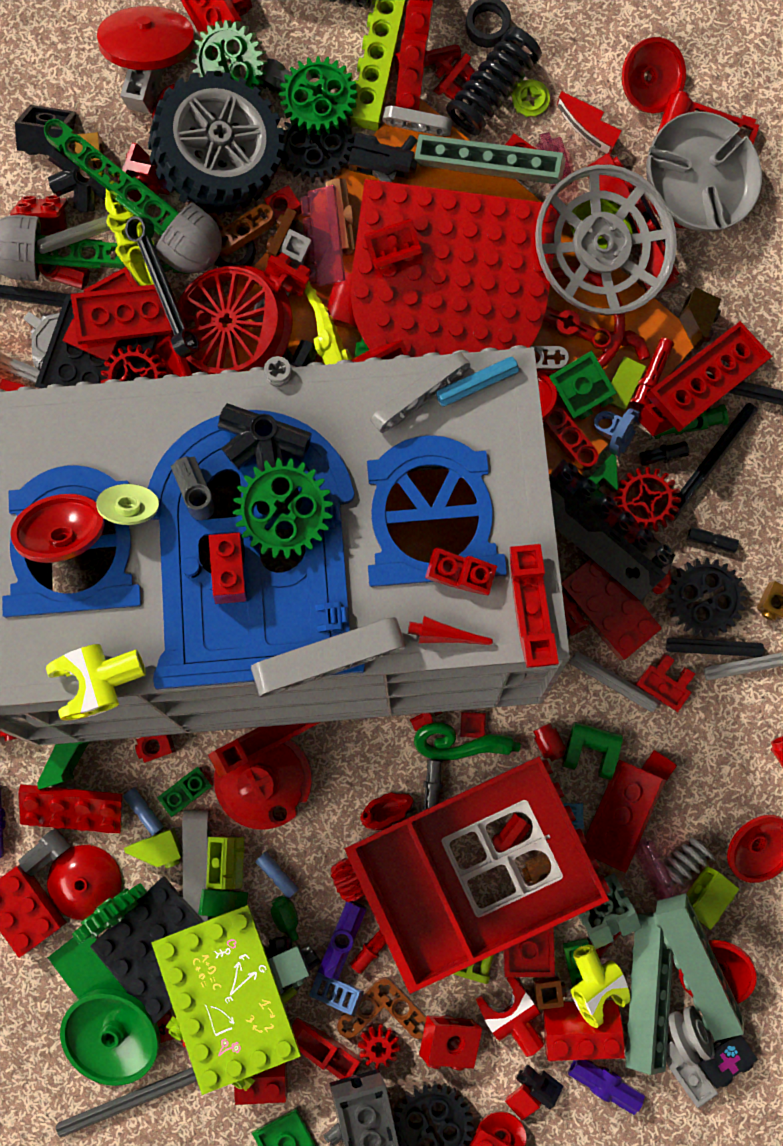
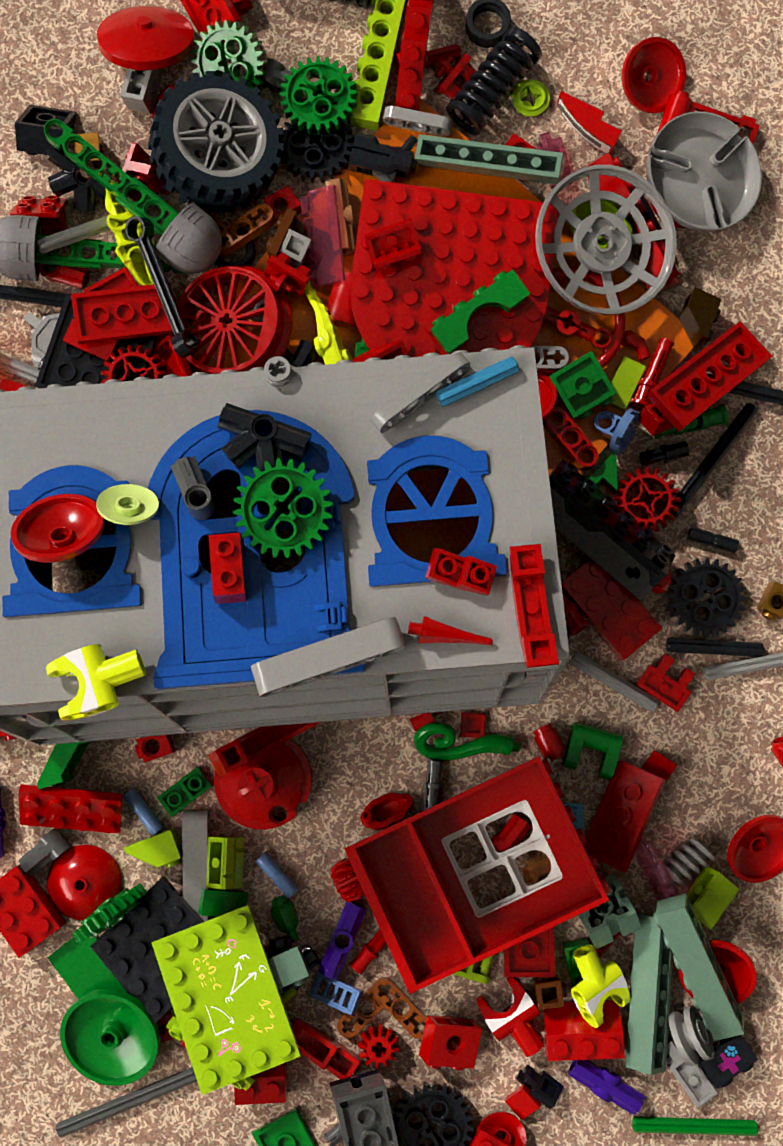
none -> green arch [431,269,530,355]
none -> green axle [632,1117,758,1136]

